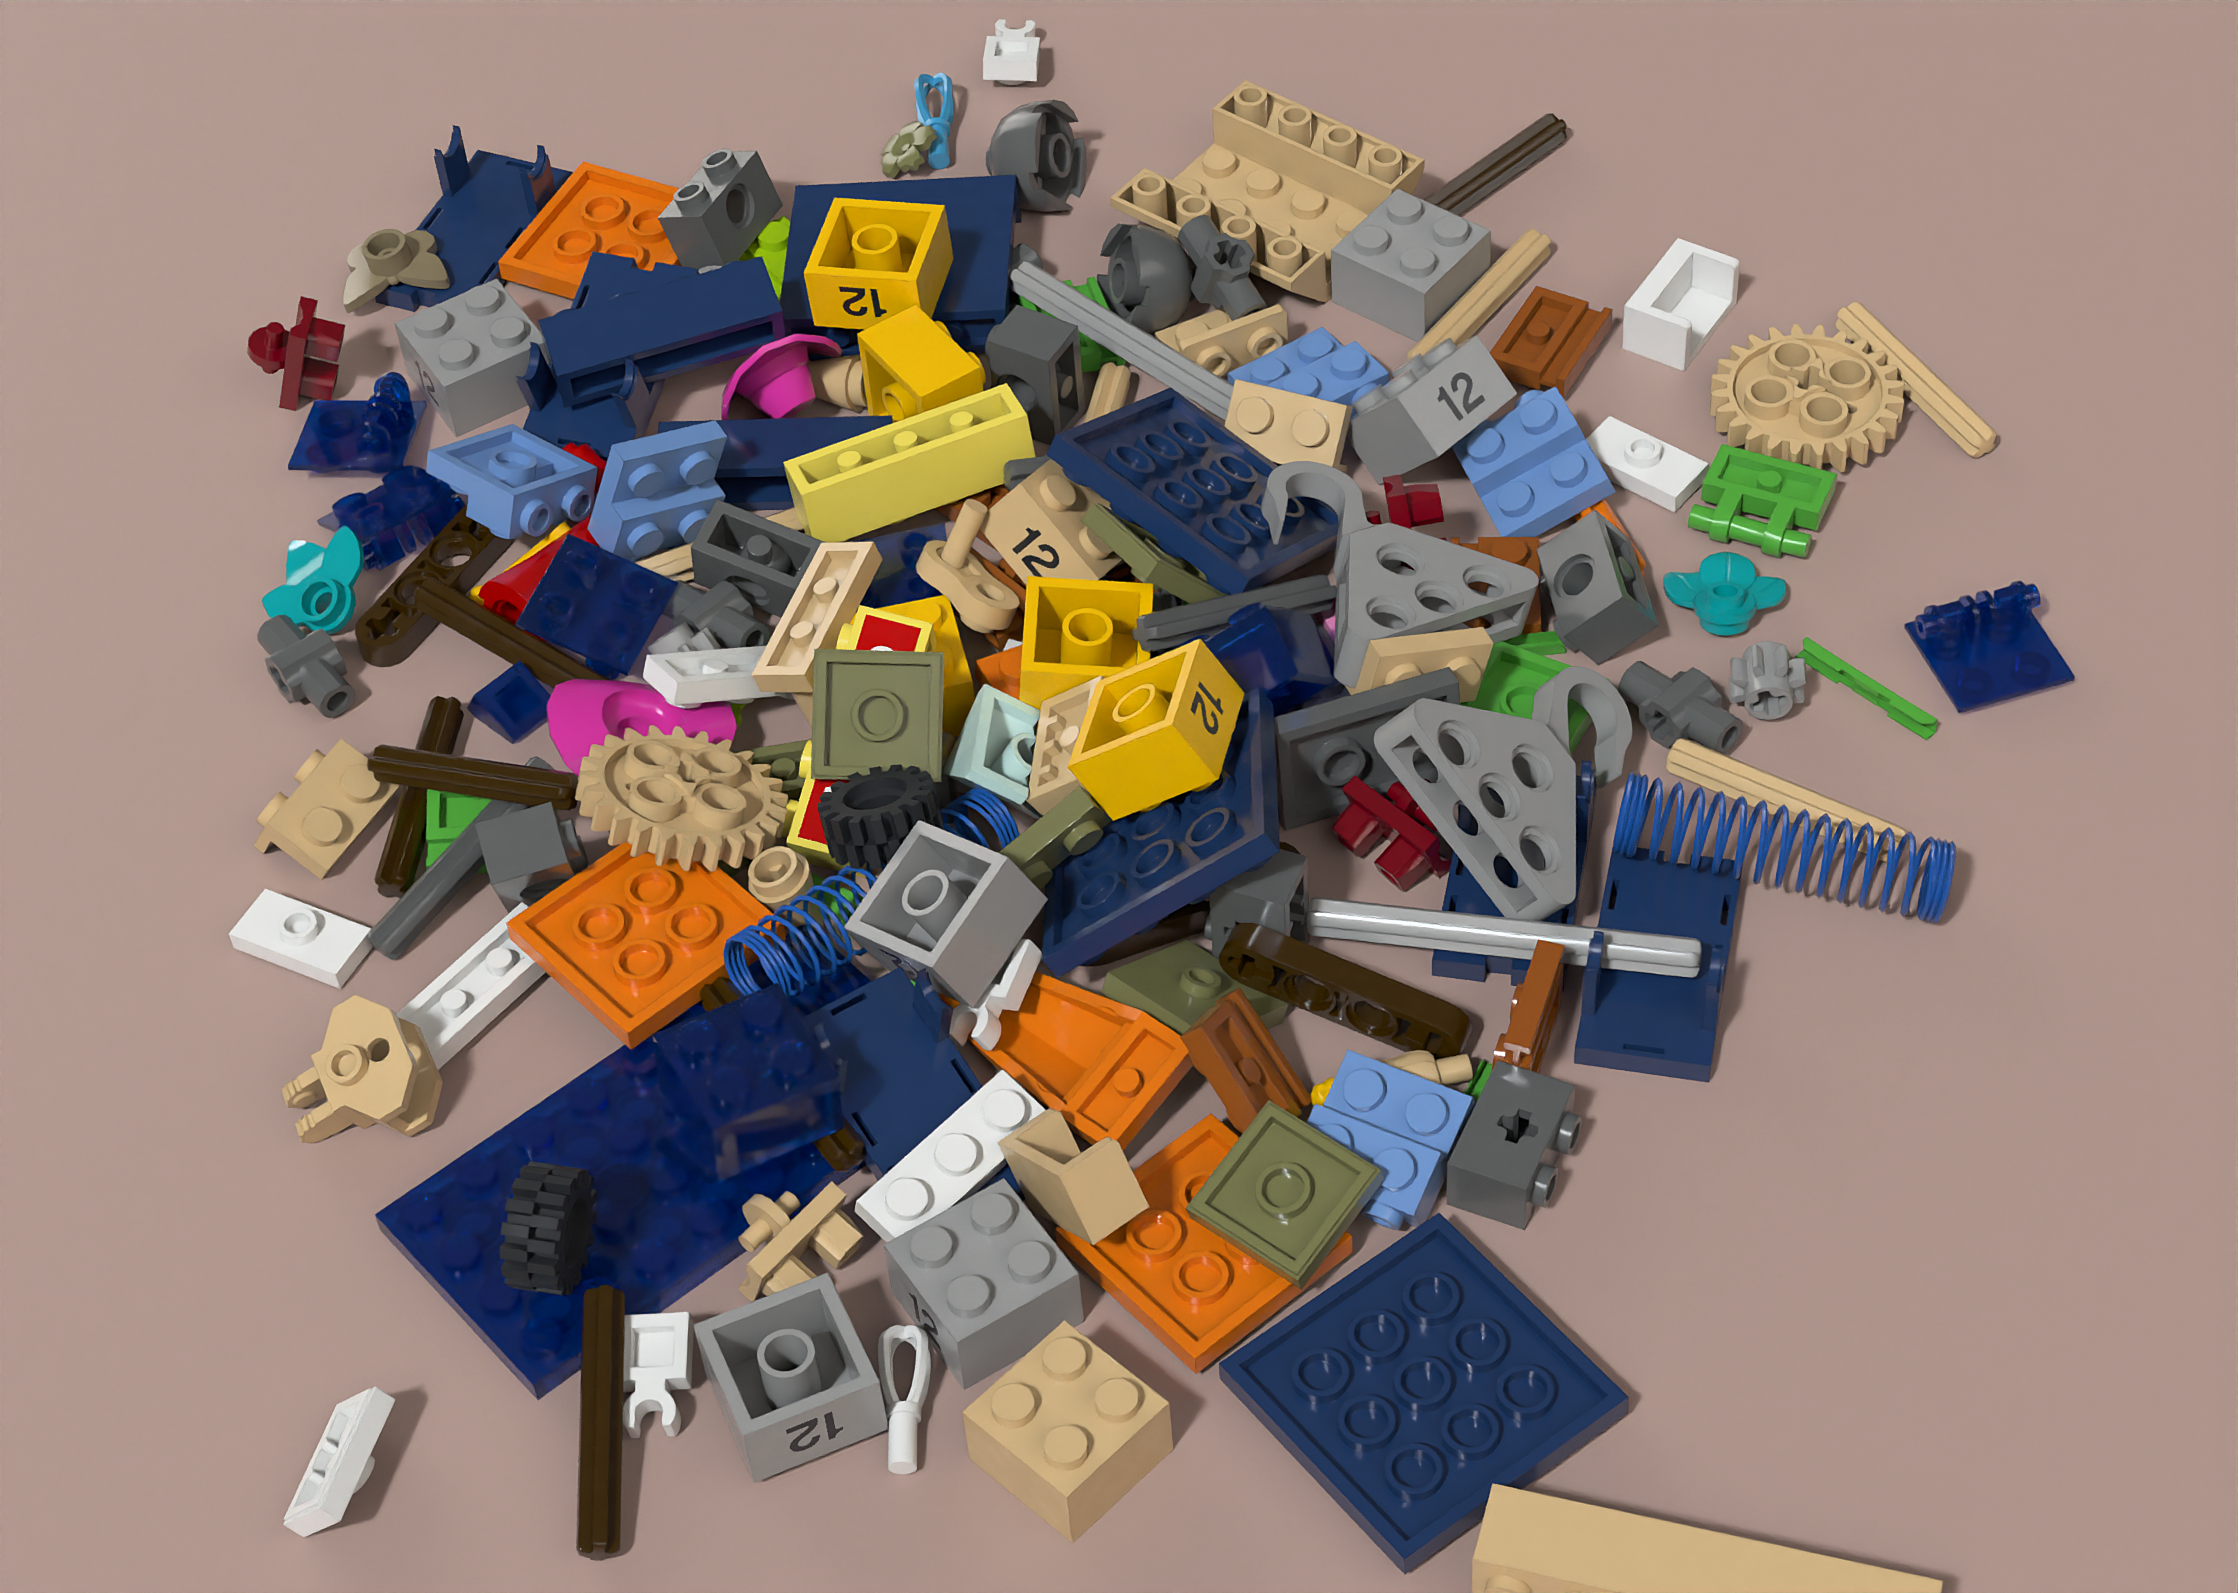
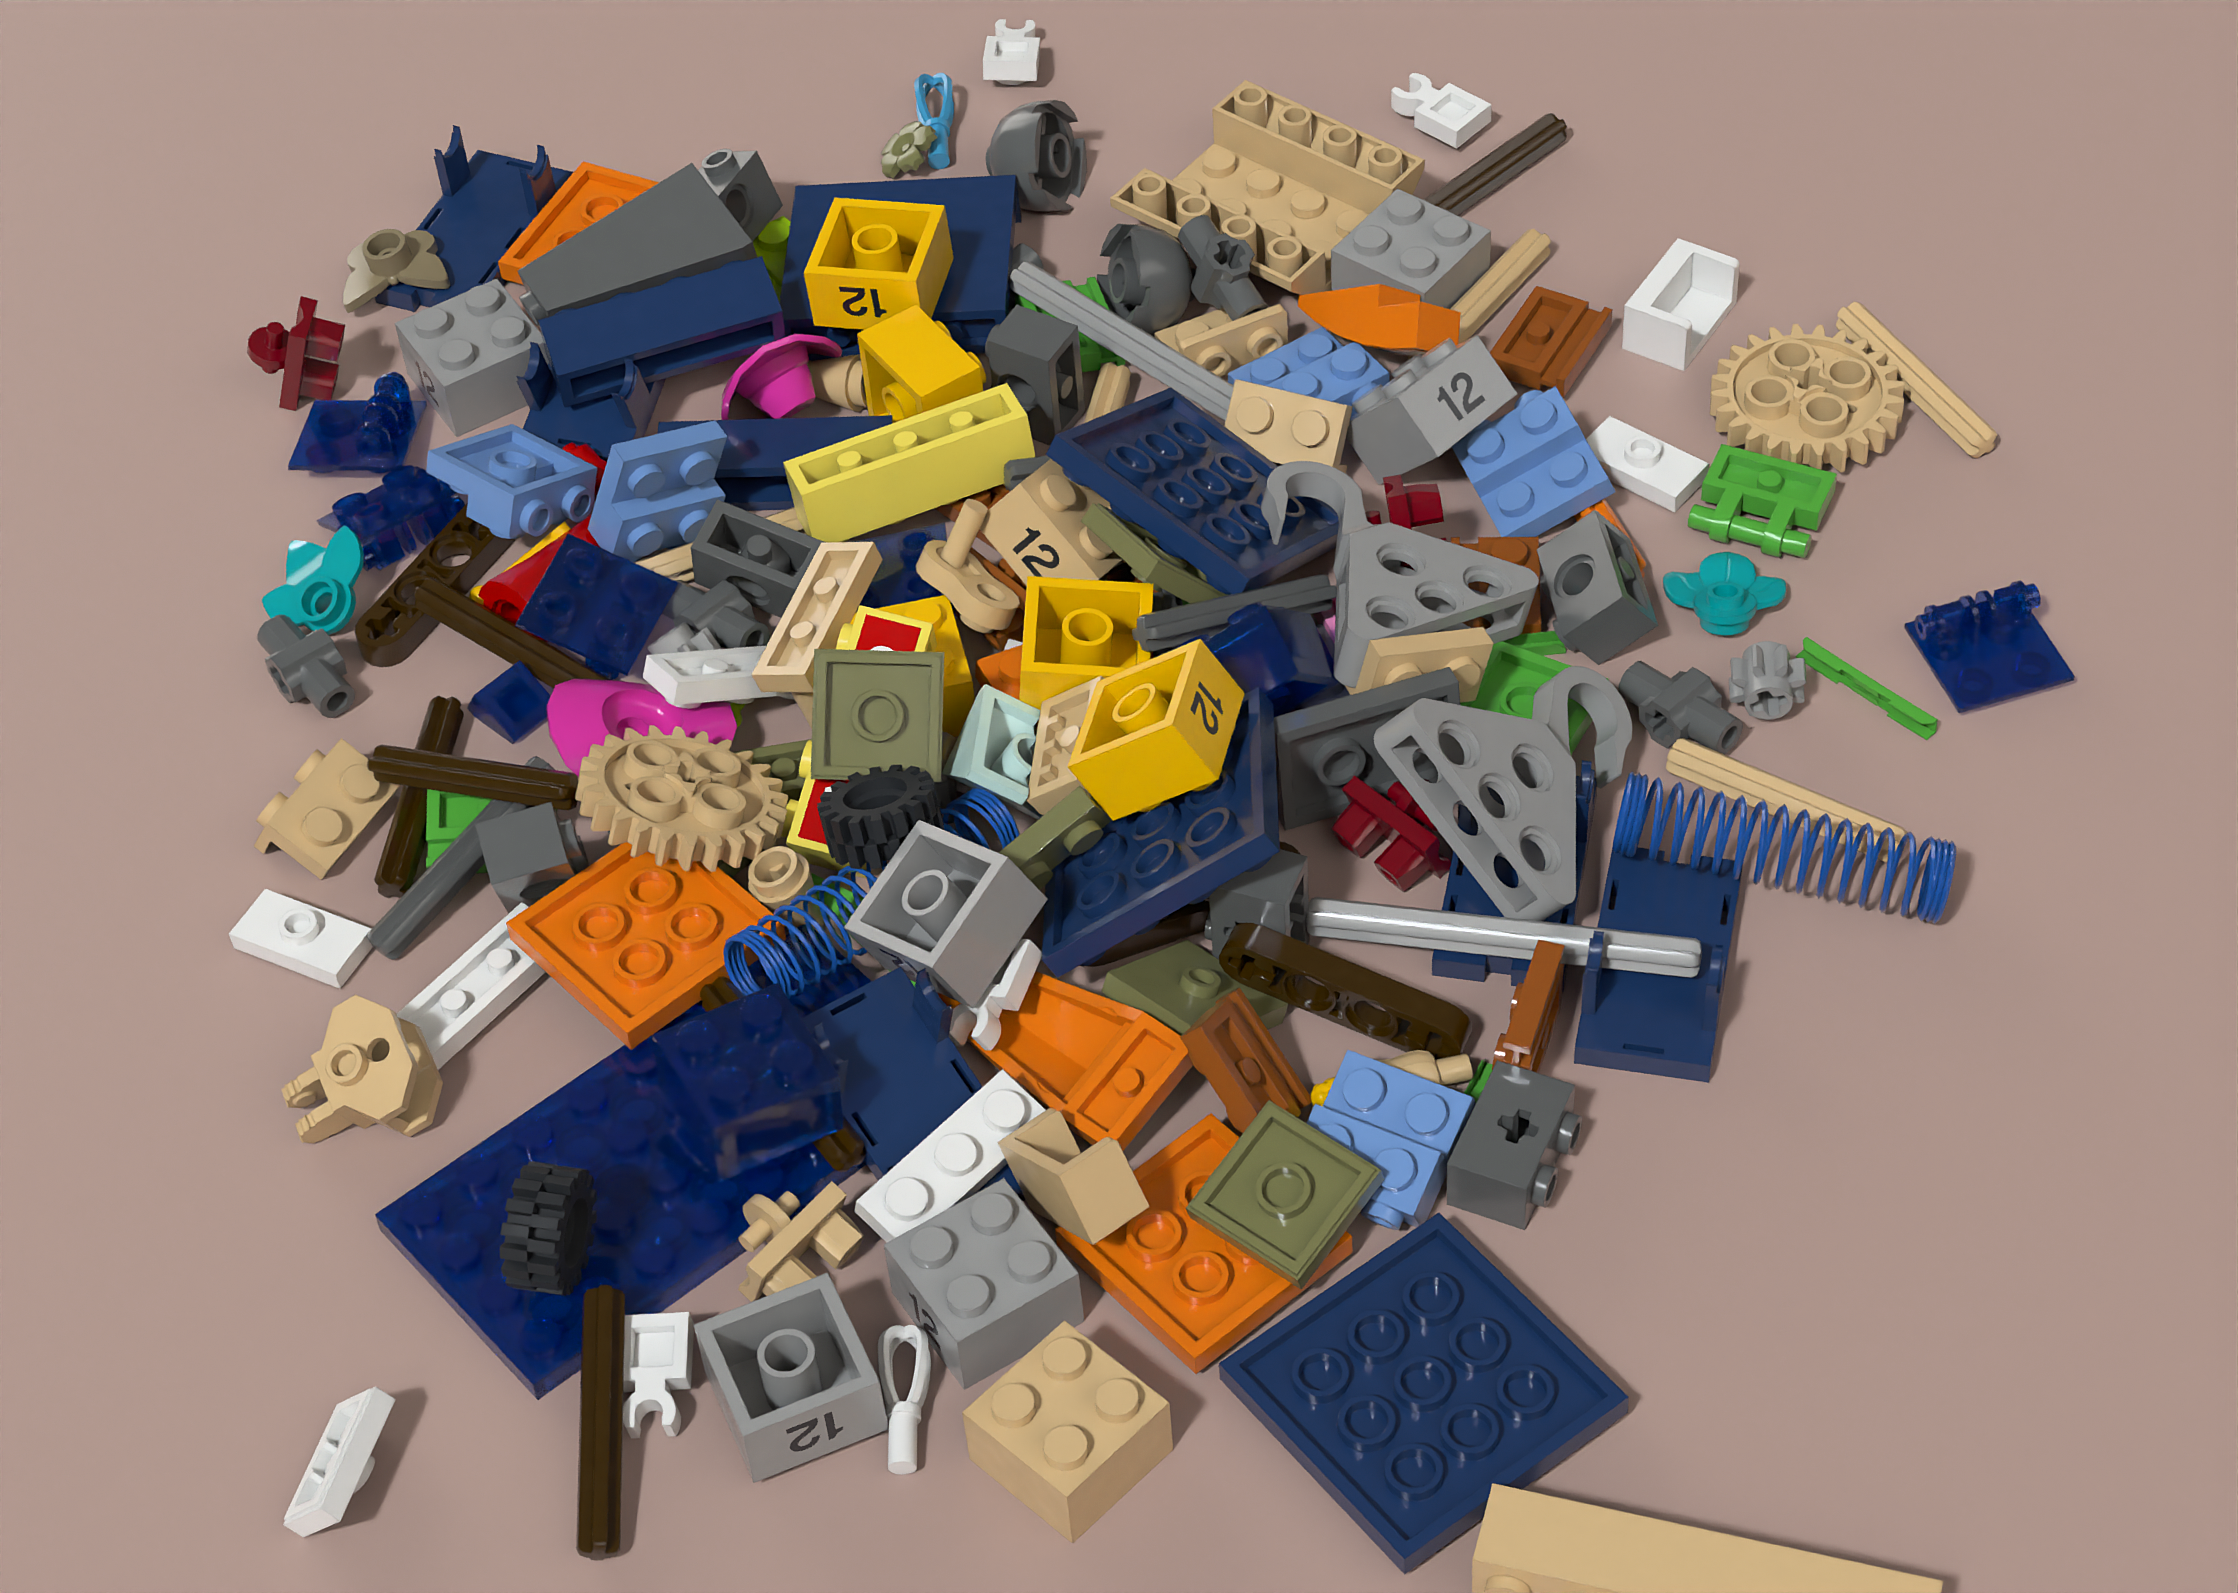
none -> dark grey slope [518,163,757,326]
none -> orange slope [1298,284,1461,357]
none -> white plate [1391,73,1491,149]

